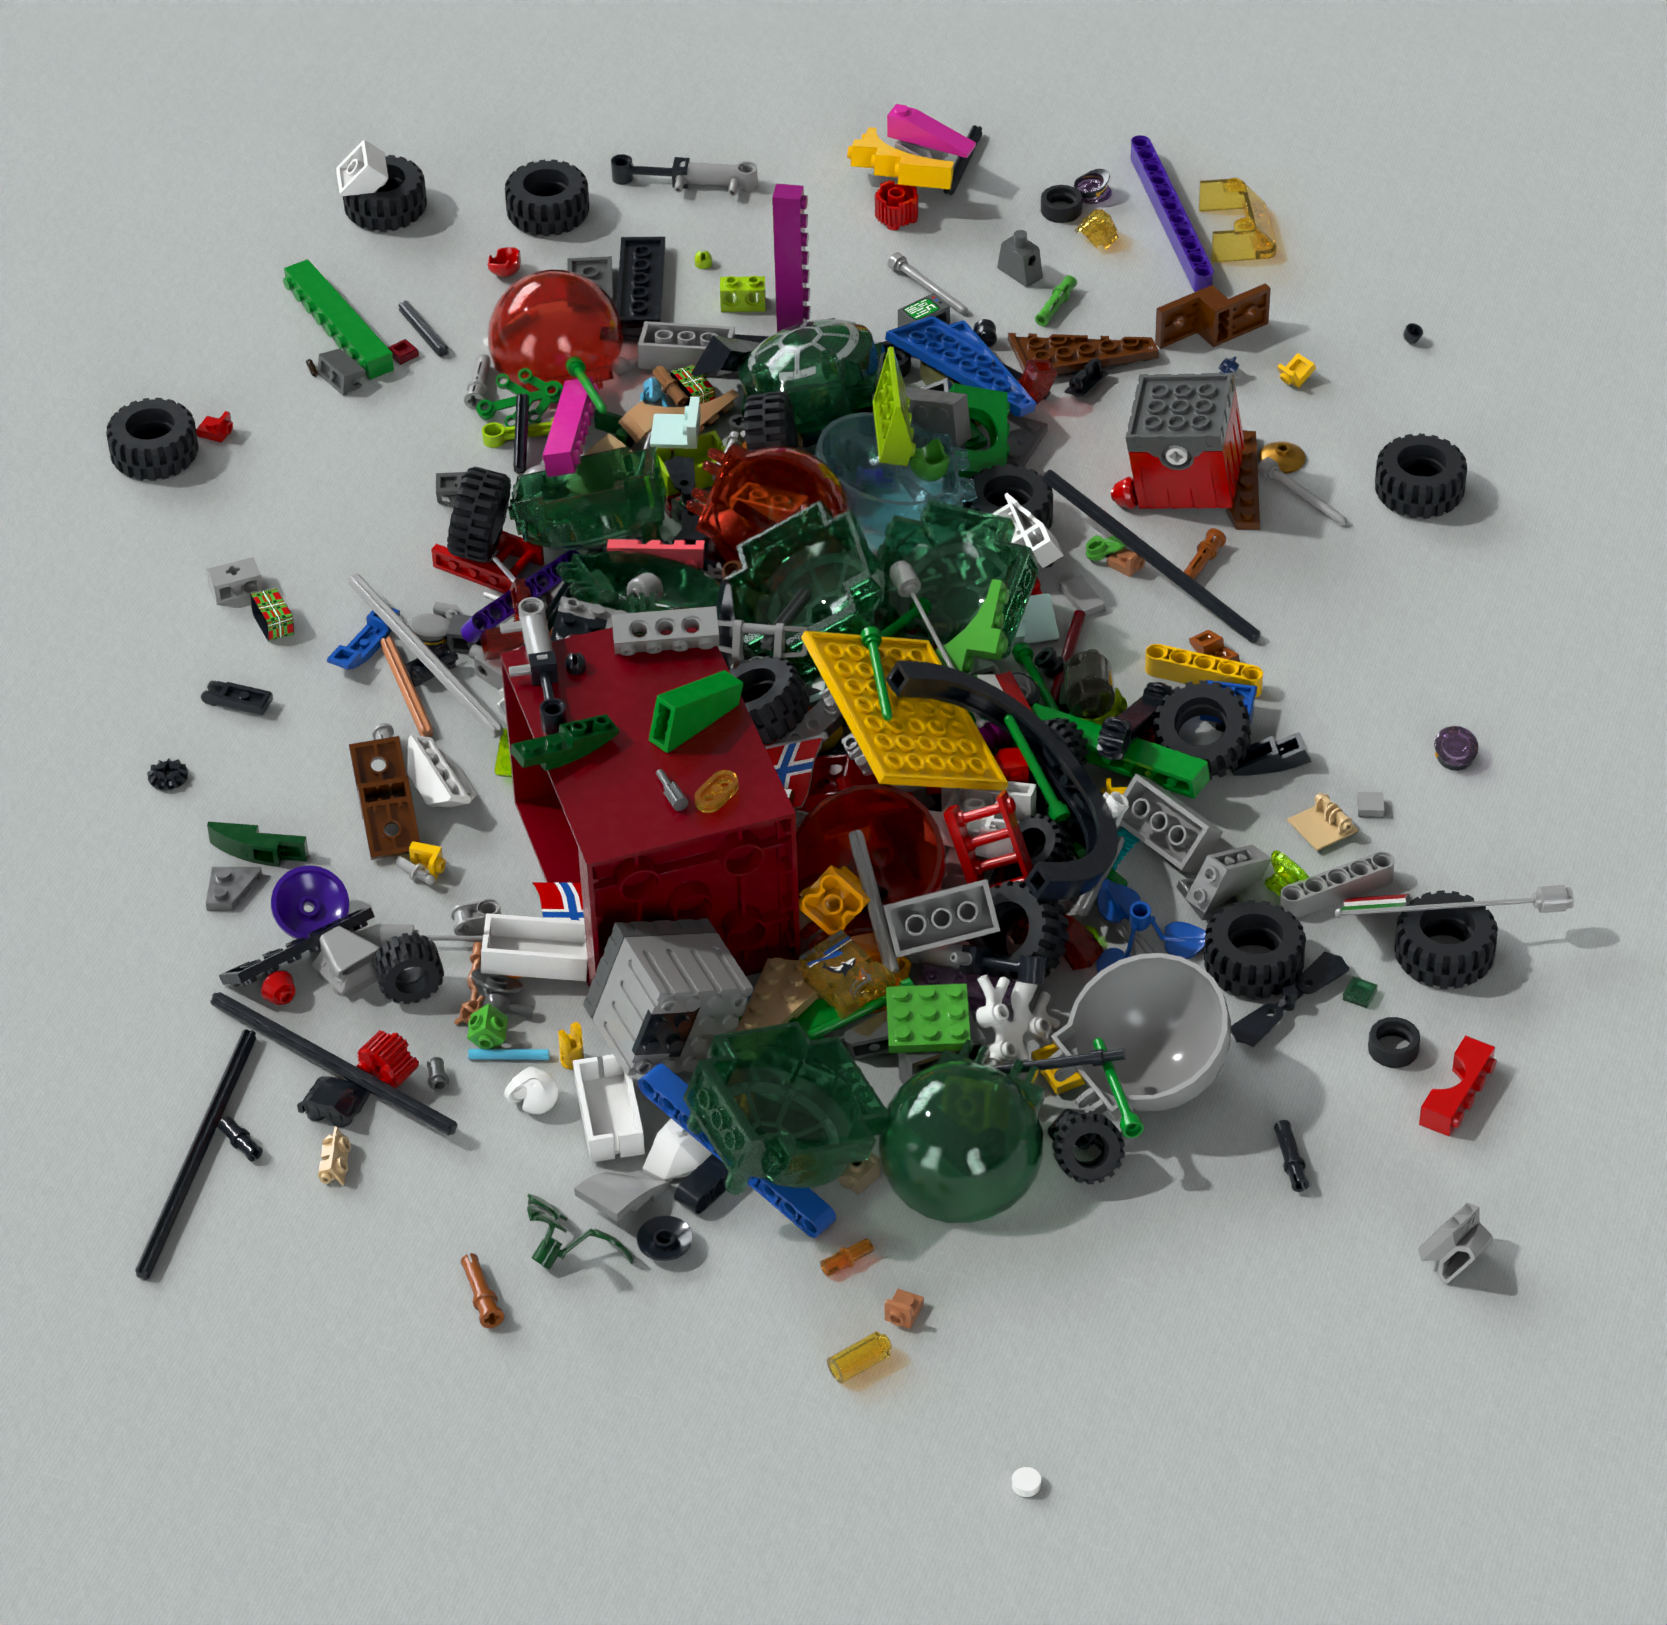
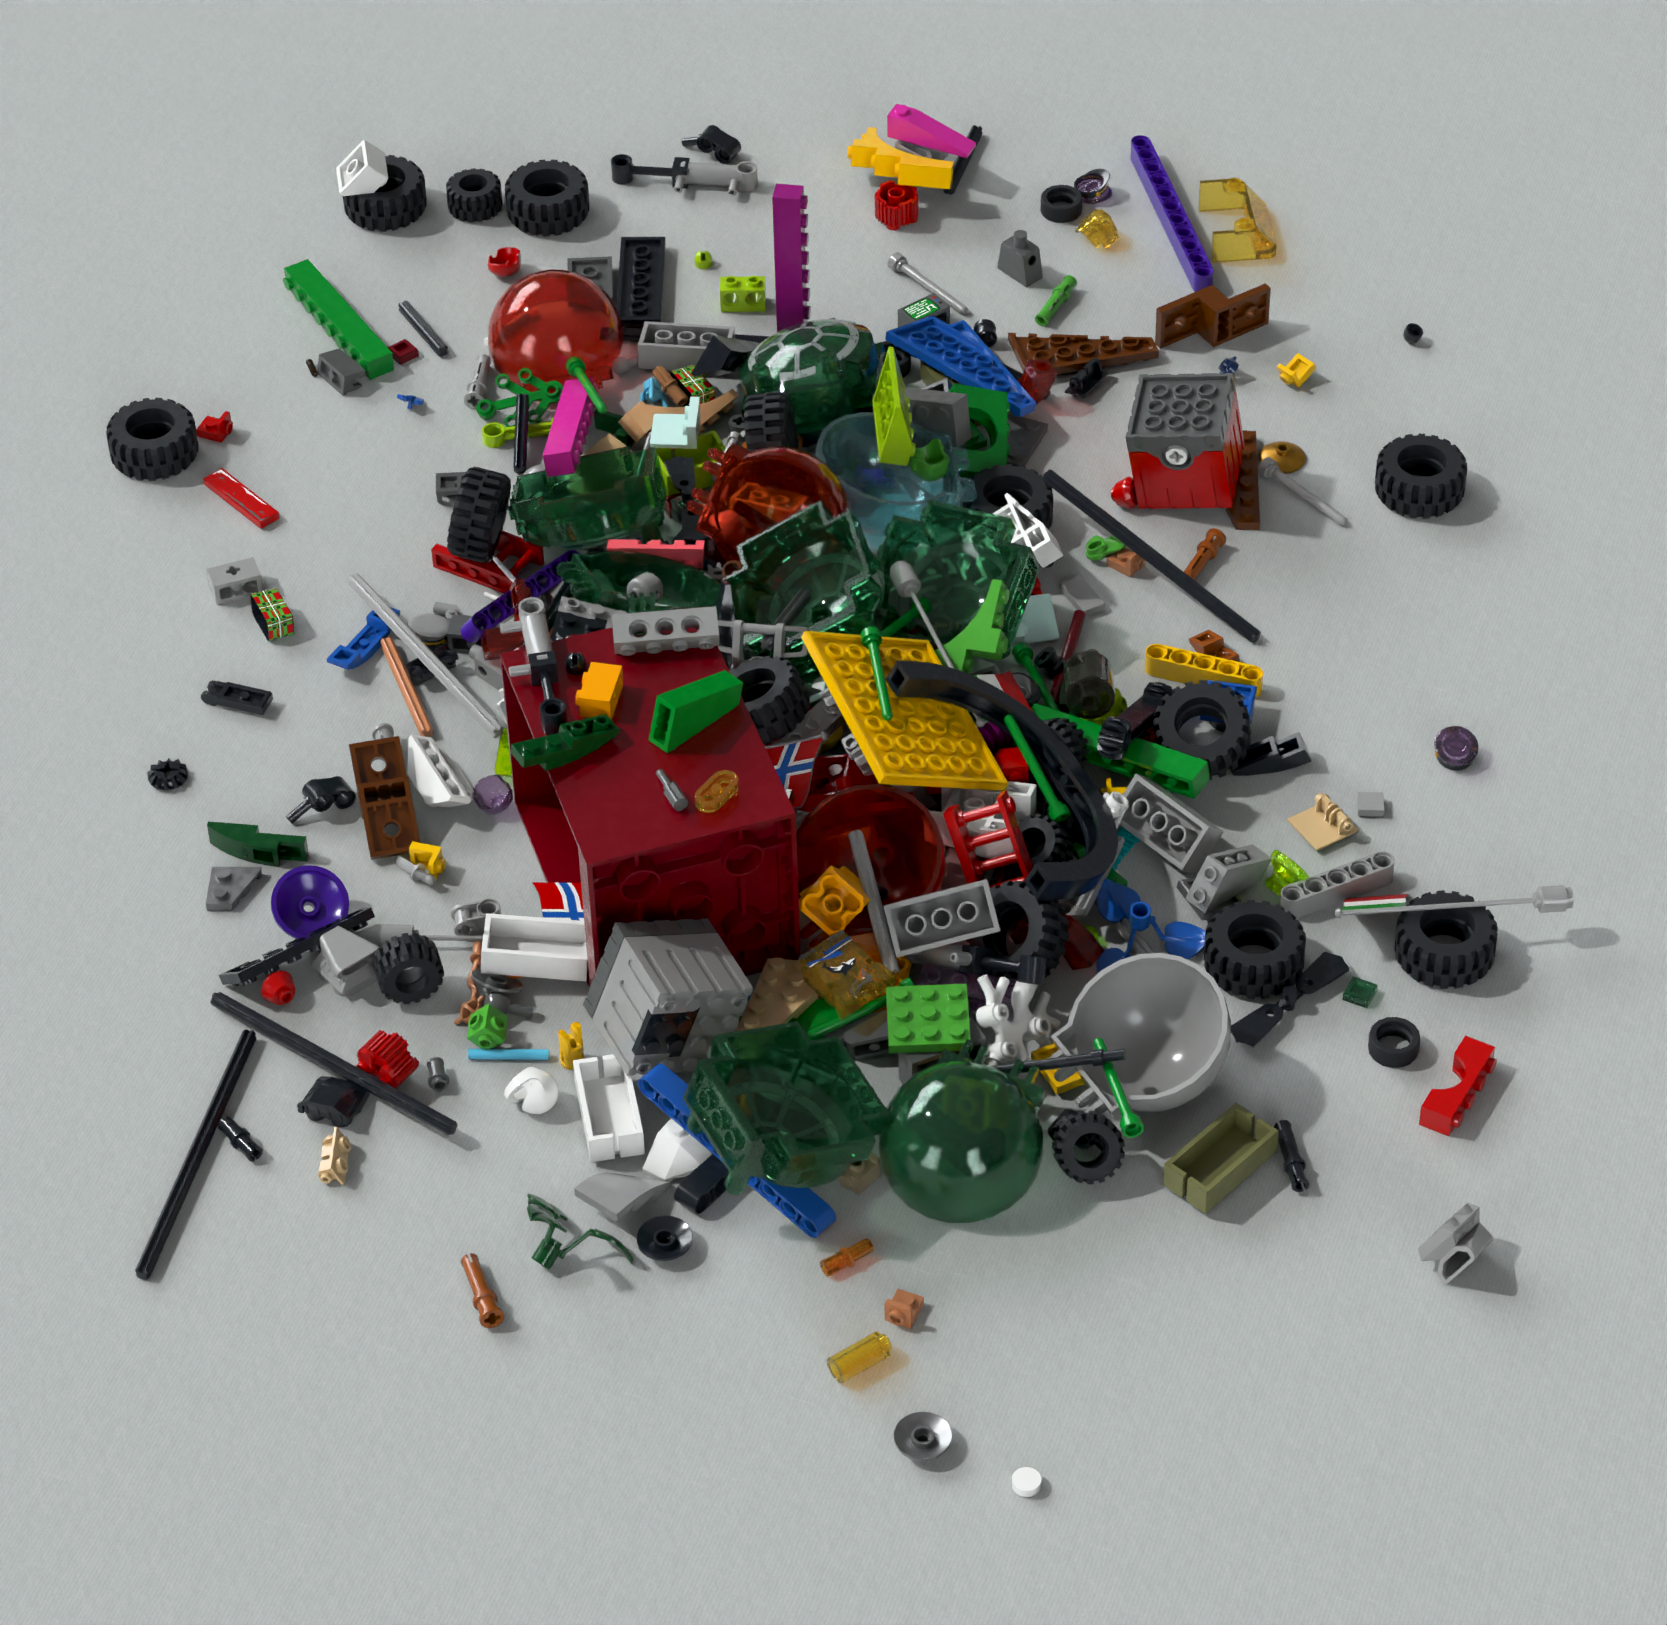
none -> red tile [203,468,280,529]
none -> black beam [286,776,356,824]
none -> blue plant [397,394,424,409]
none -> black tyre [446,168,503,223]
none -> clear purple hair [472,775,513,815]
none -> light orange brick [575,662,623,719]
none -> black beam [682,125,741,164]
none -> flat silver dish [894,1412,952,1461]
none -> olive piece [1163,1103,1279,1214]

